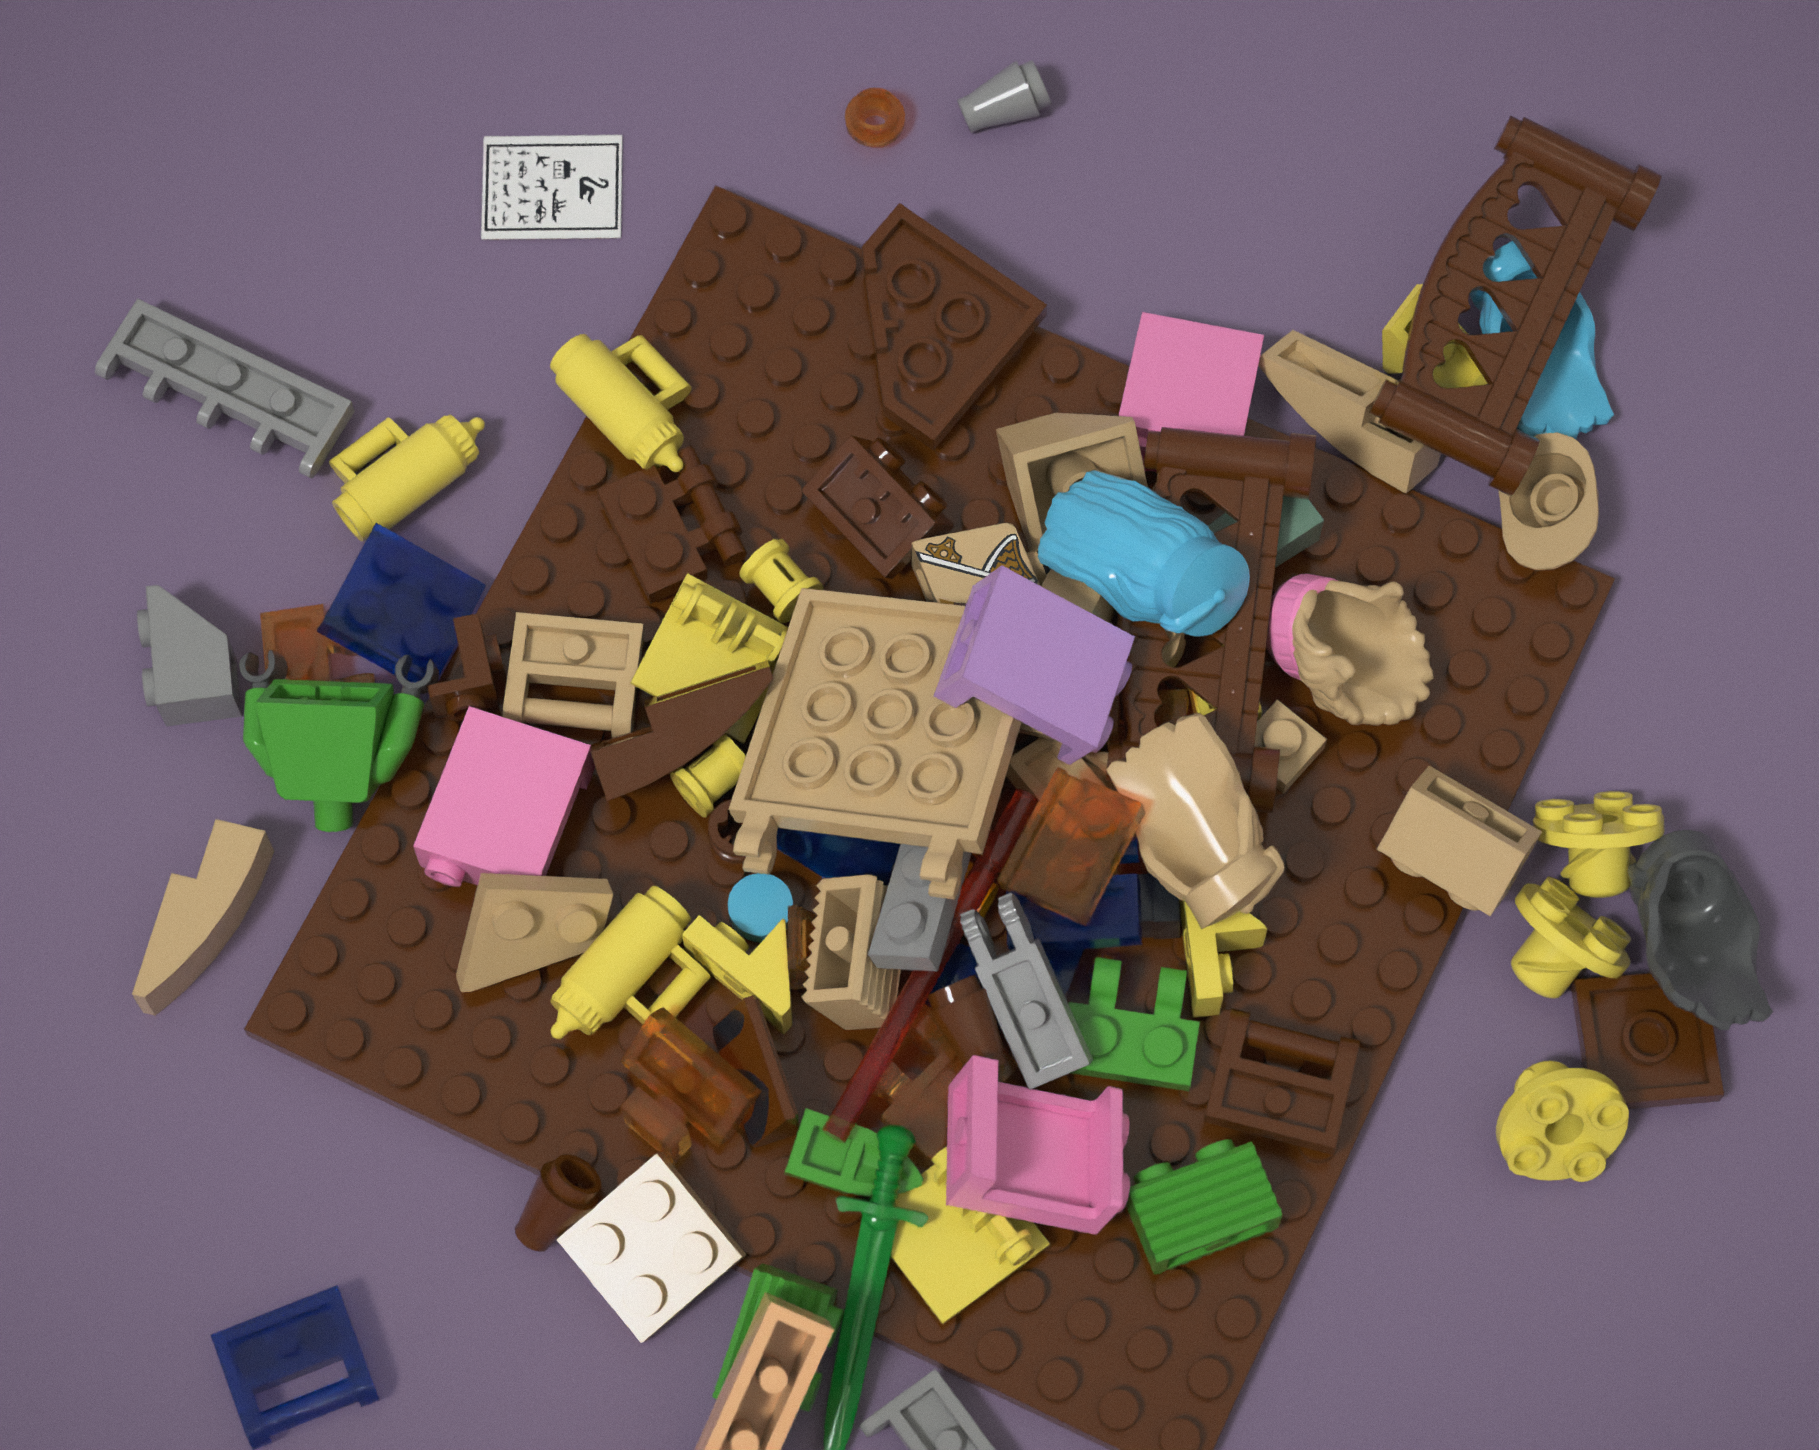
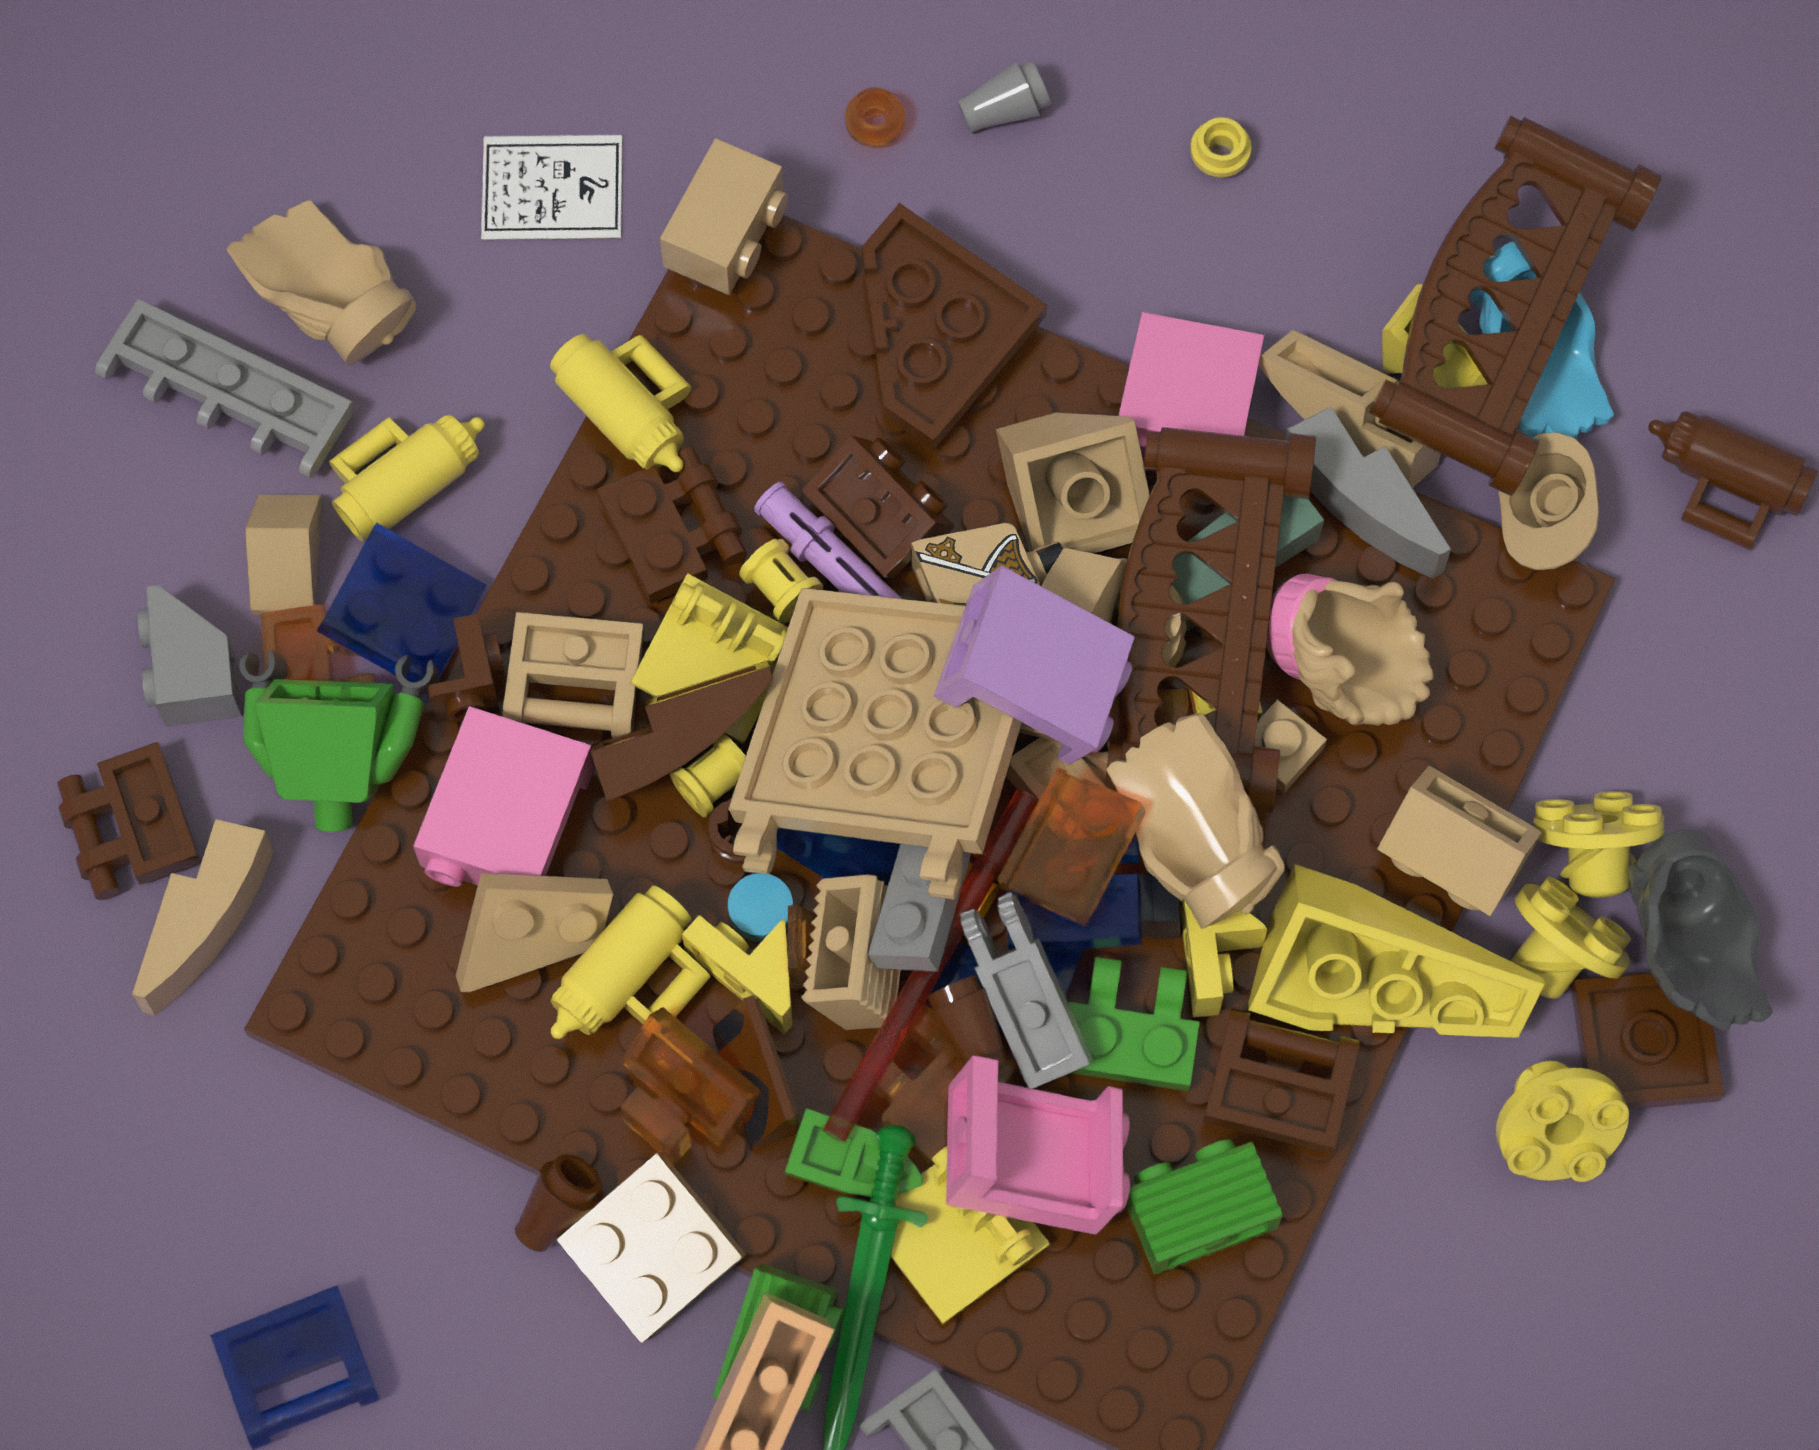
medium azure hair [1038,470,1250,636] -> none
none -> reddish brown plate [57,742,201,900]
none -> tan hair [227,200,417,365]
none -> tan slope [245,495,322,615]
none -> tan brick [660,138,789,295]
none -> lavender pin [754,481,902,599]
none -> light yellow plate [1190,117,1251,177]
none -> light yellow wedge [1248,864,1545,1038]
none -> light grey slope [1285,407,1451,579]
none -> reddish brown piece [1648,411,1818,550]

